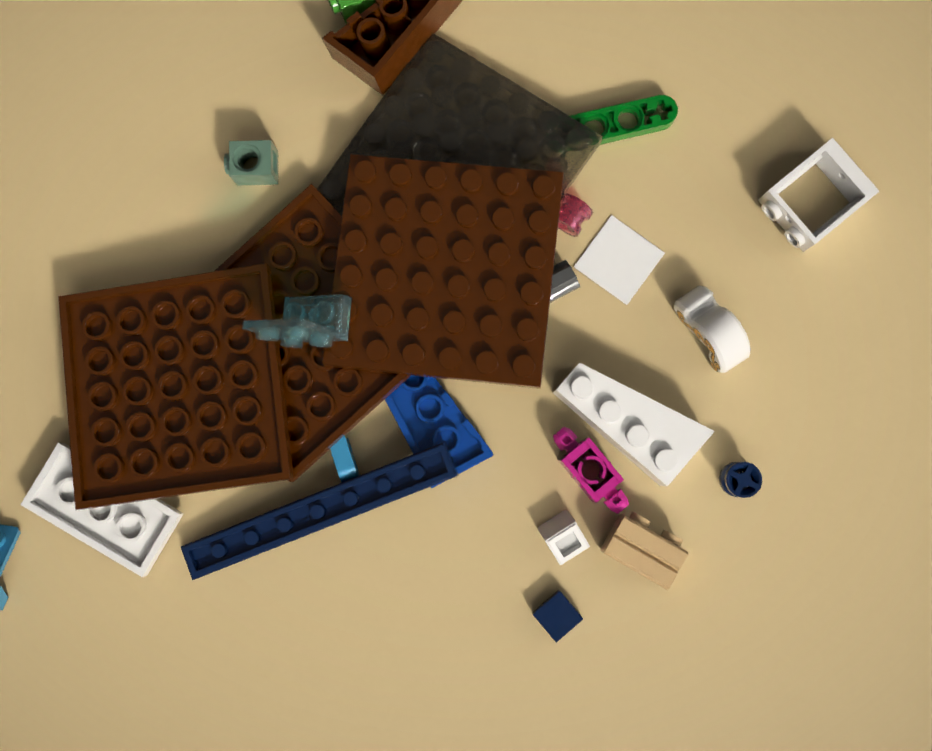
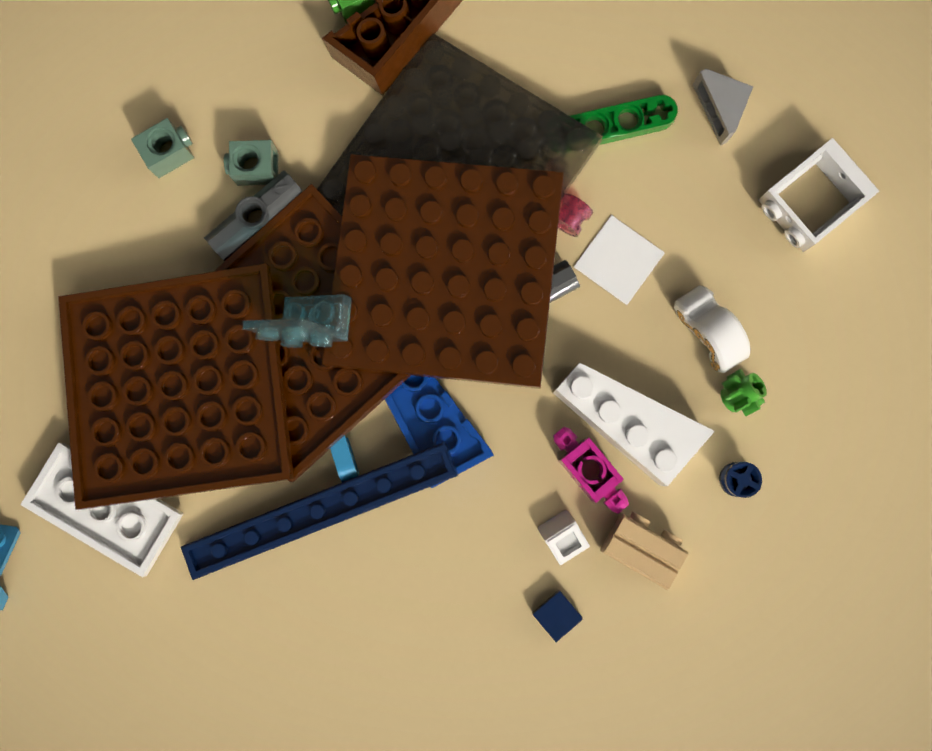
none -> sand green brick [131,118,194,178]
none -> dark grey piece [204,170,303,261]
none -> light grey slope [693,69,753,146]
none -> bright green gear [720,369,767,416]

